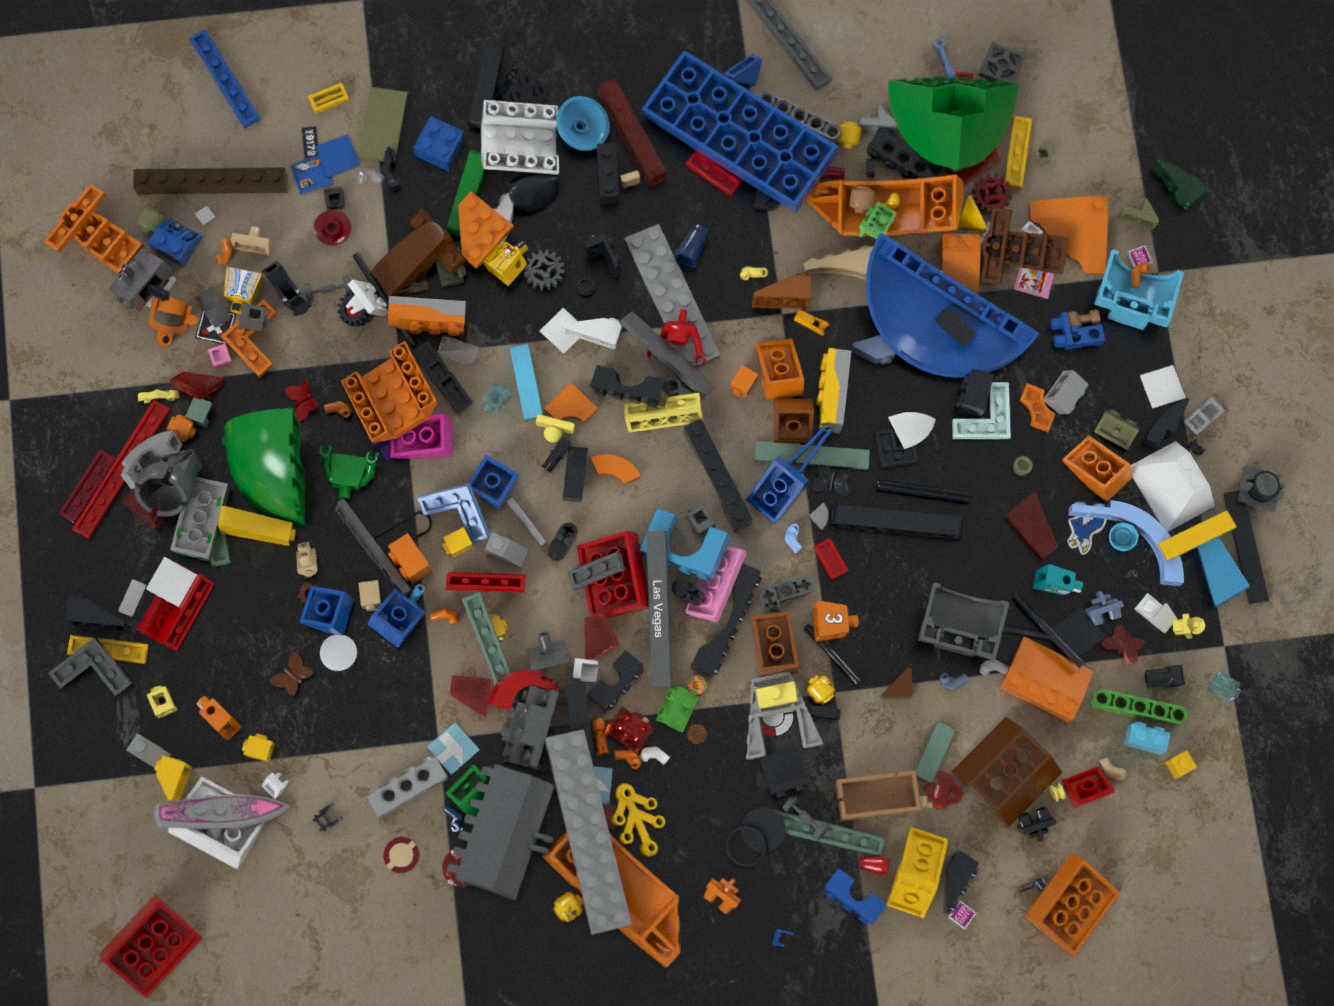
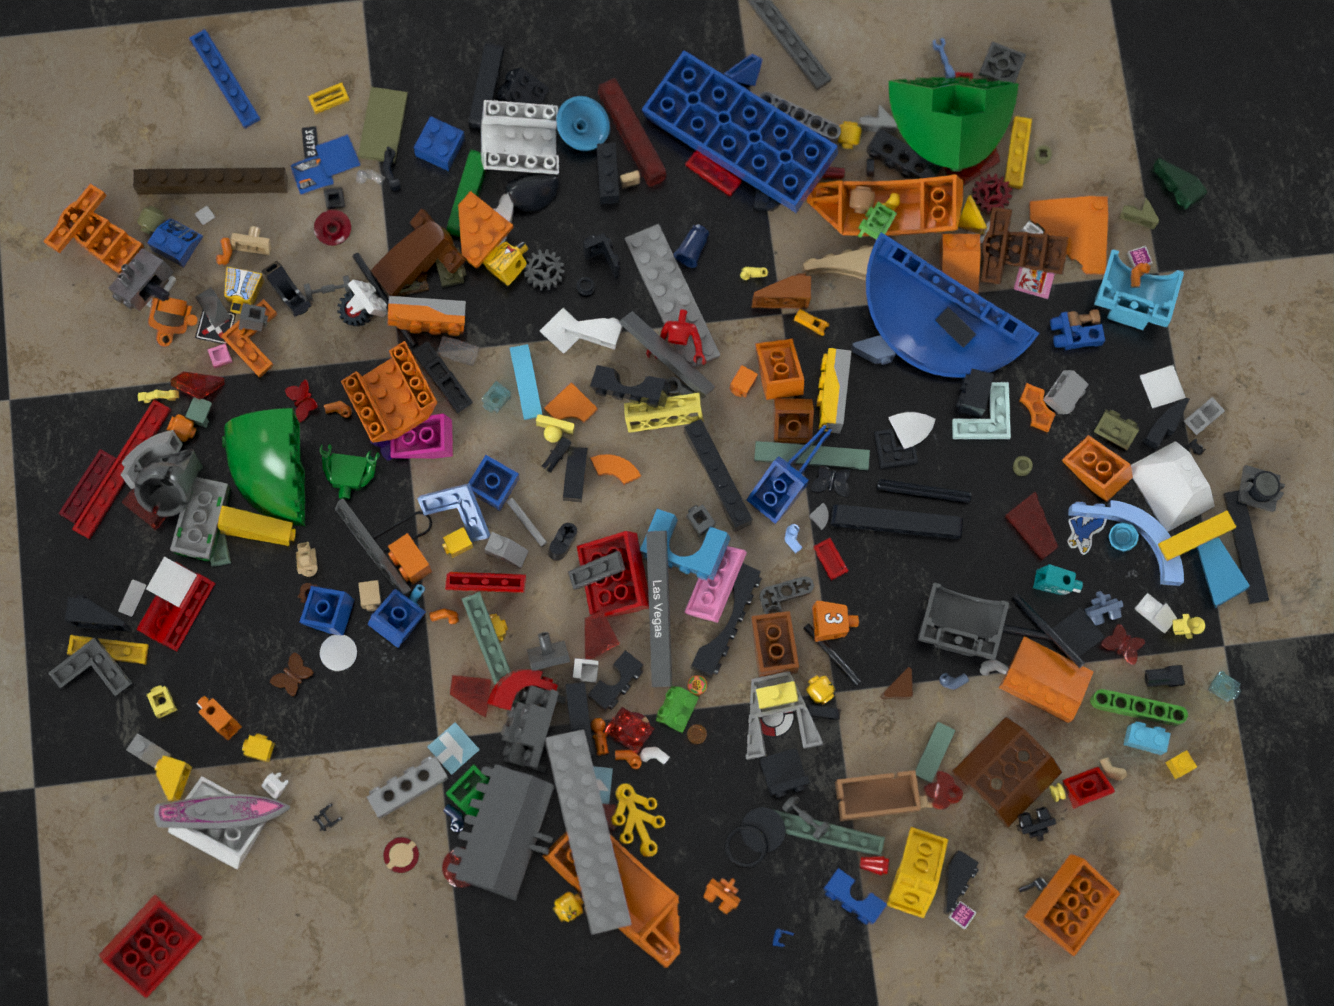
black piece [672,579,705,606] -> none

